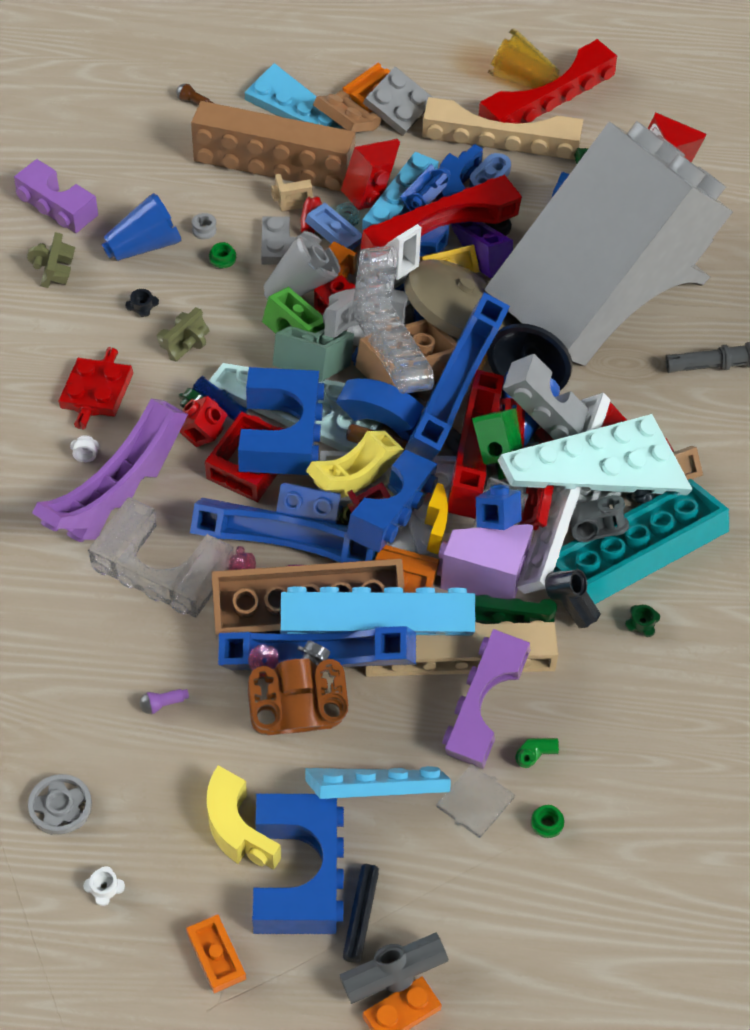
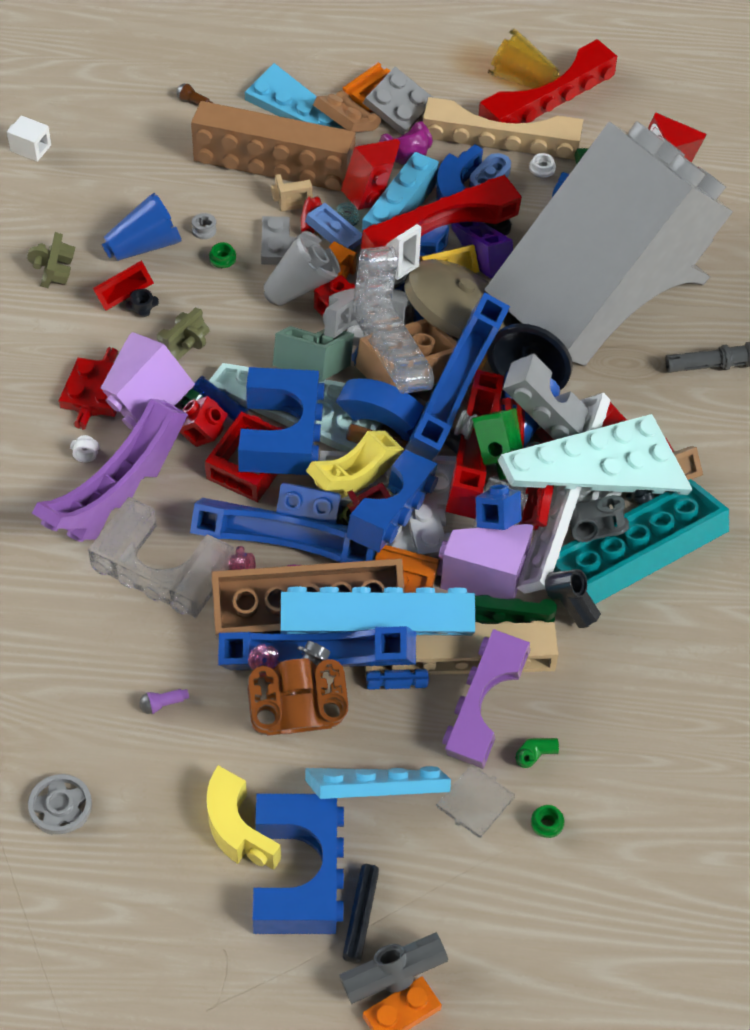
medium lavender arch [14,159,98,233] -> none
white plate [83,866,125,906] -> none
orange plate [186,914,246,994] -> none
bright green brick [262,287,325,334] -> none
blue hinge [399,163,450,211] -> none
yellow slope [424,483,448,555] -> none
dark green plate [625,605,660,637] -> none
none -> white brick [7,115,51,162]
none -> red slope [93,260,154,311]
none -> lavender slope [101,332,195,430]
none -> blue axle [366,669,429,690]
none -> magenta hair [379,121,433,166]
none -> light grey bush [454,410,478,440]
none -> white plate [529,153,556,178]

